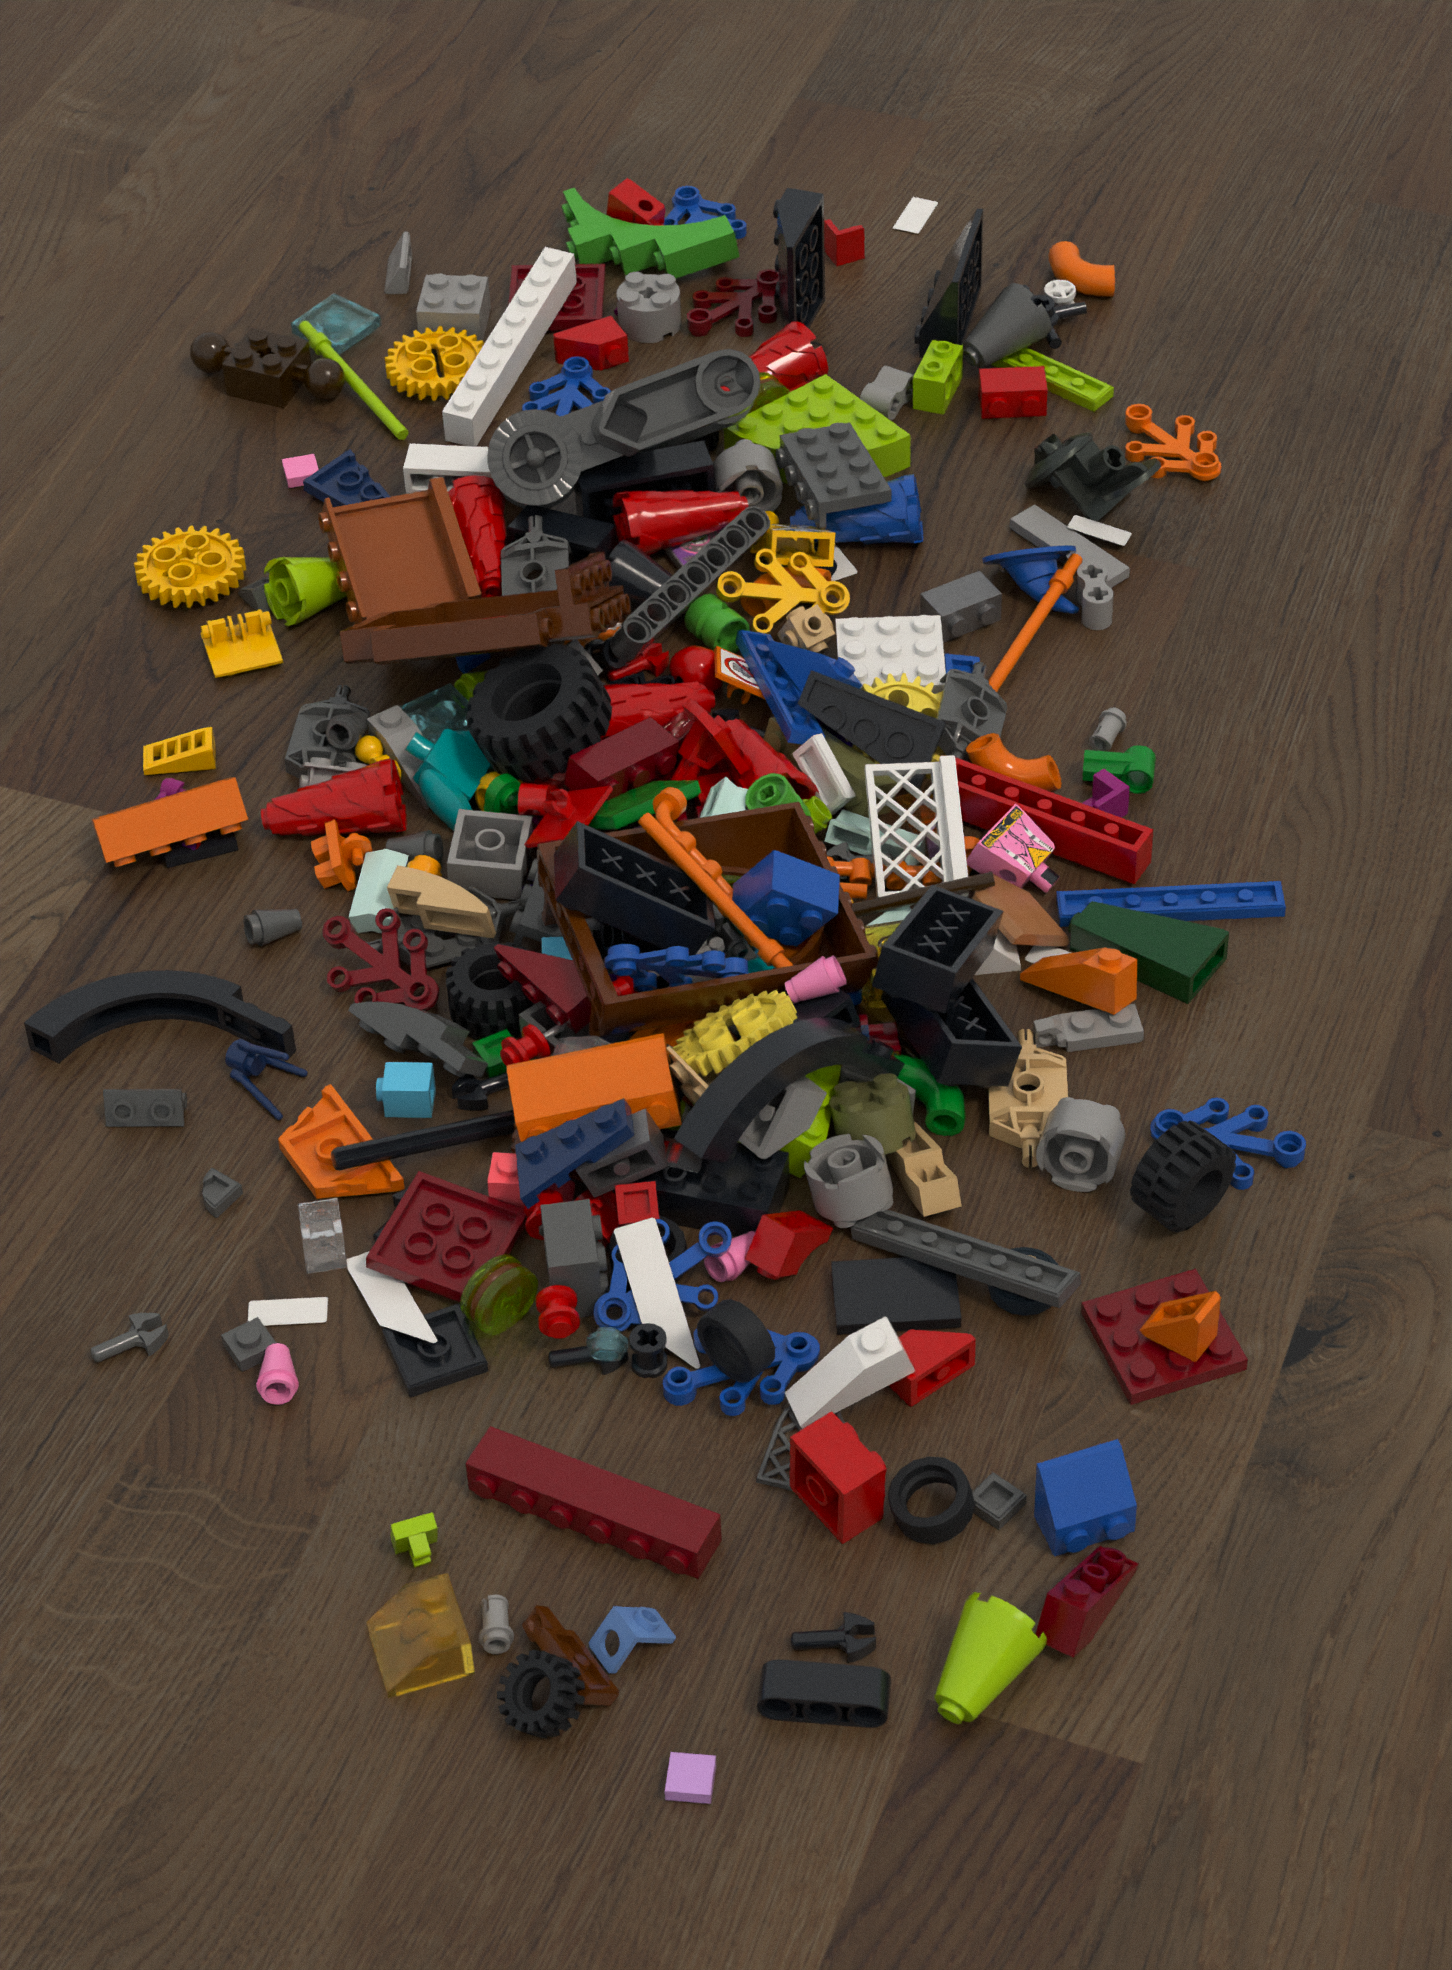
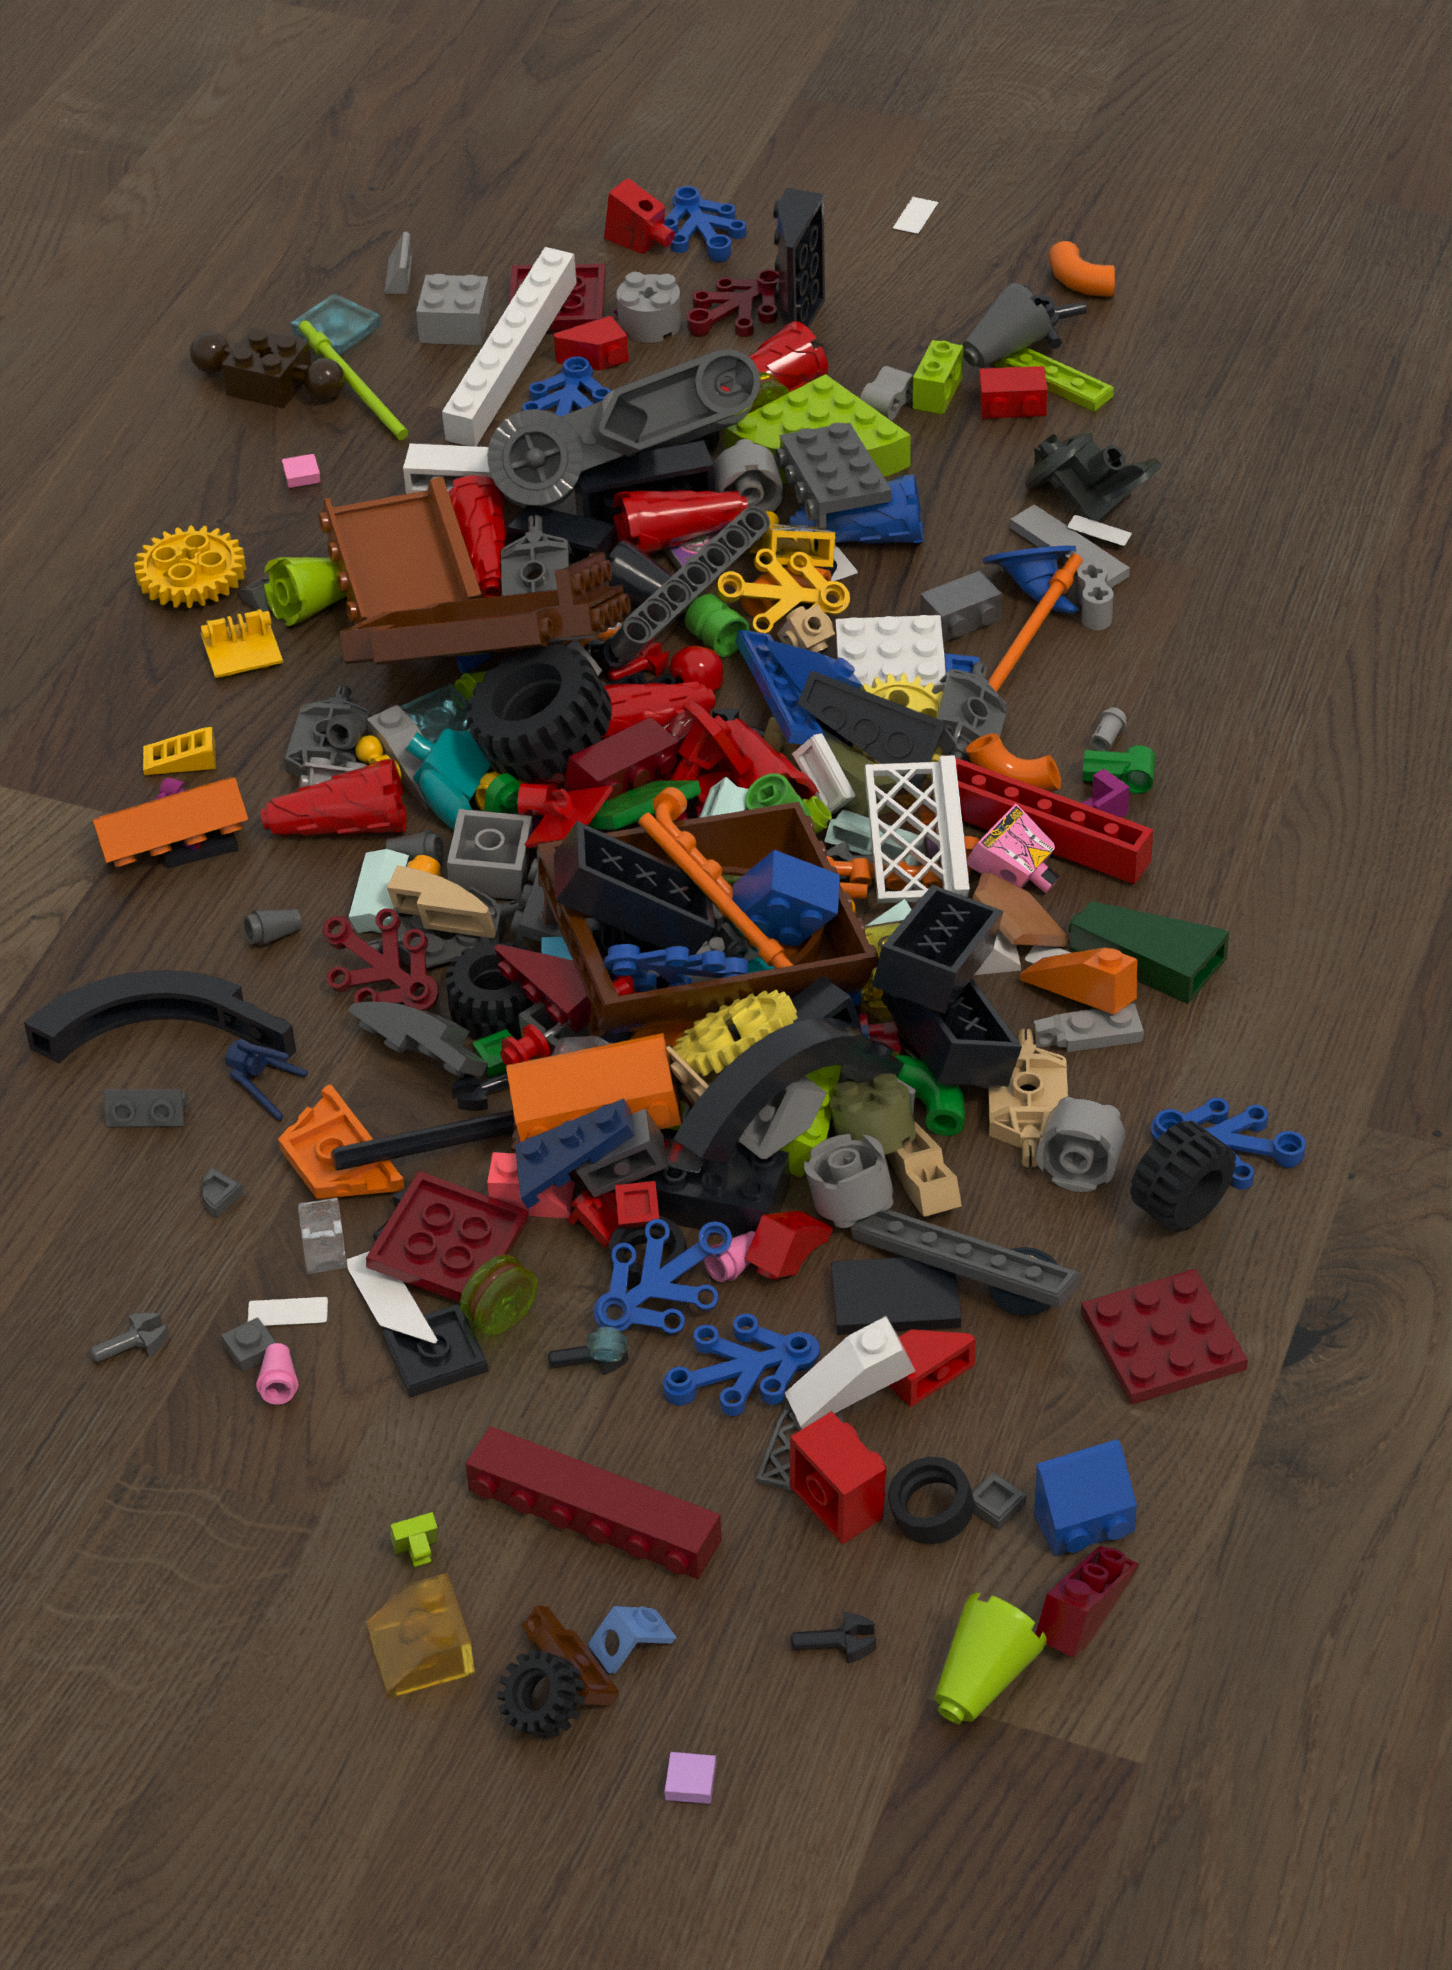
dark blue wing [303,449,391,507] -> none
orange hips [311,819,373,891] -> none
medium azure brick [376,1062,436,1118] -> none
yellow gear [385,326,484,401] -> none
light grey pin [479,1595,514,1654] -> none
dark grey brick [523,1188,609,1339] -> none
bright green arch [561,188,740,279] -> none
white sticker [614,1218,700,1369] -> none
black bush [629,1323,668,1378] -> none
black tyre [697,1299,775,1383] -> none
piece [714,645,765,705] -> none
black beam [756,1659,892,1728] -> none
bright pink cone [785,956,847,1004] -> none
red panel [824,219,865,266] -> none
dark brown bar [852,871,995,918] -> none
black slope [914,208,983,358] -> none
white wheel [1044,280,1076,319] -> none
blue tile [1056,881,1286,927] -> none
orange plant [1125,404,1222,481] -> none
orange slope [1140,1291,1221,1362] -> none

